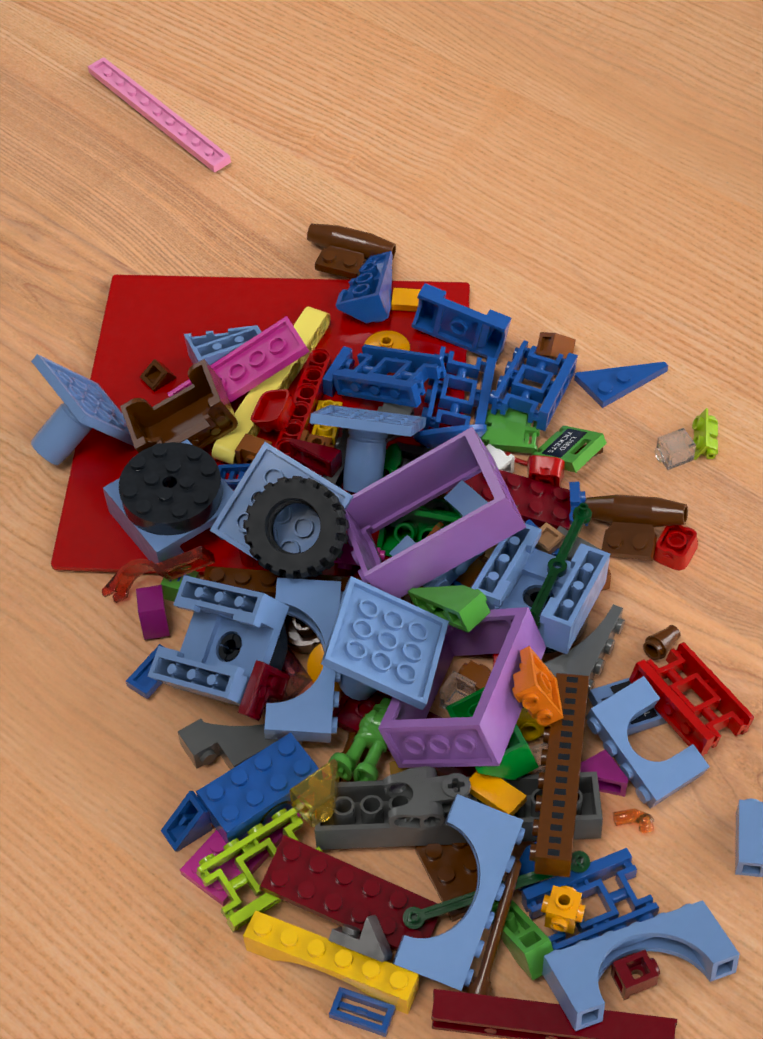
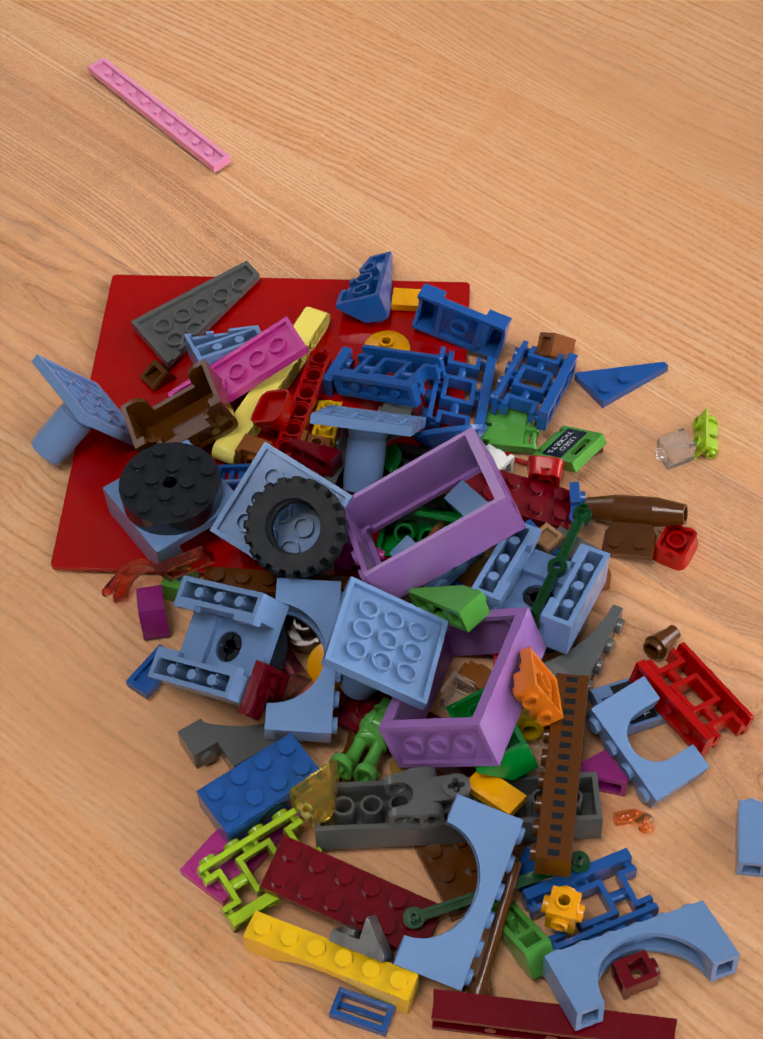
blue slope [161,791,213,851] -> none
reddish brown plate [307,223,396,279] -> none
none -> dark grey wing [131,261,260,369]

